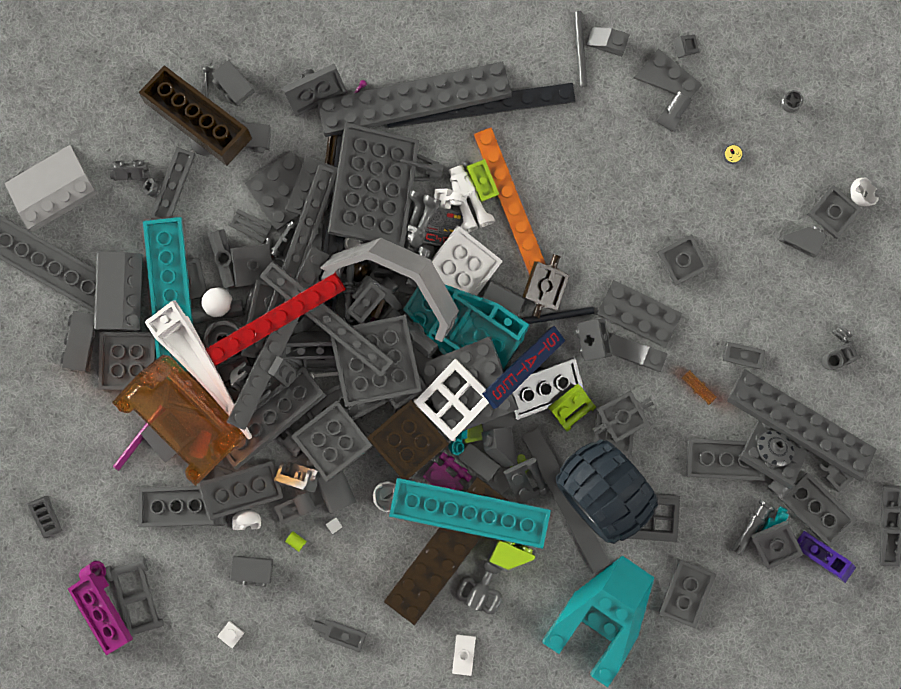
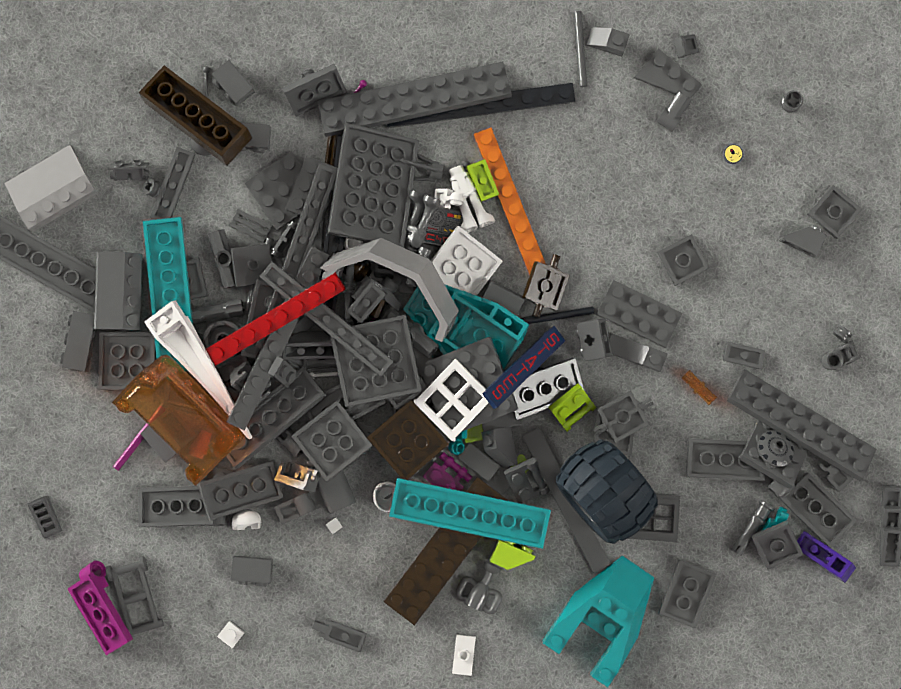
white hair [202,287,232,317] -> none
lime hinge [285,531,307,552] -> none
white hair [851,177,879,206] -> none

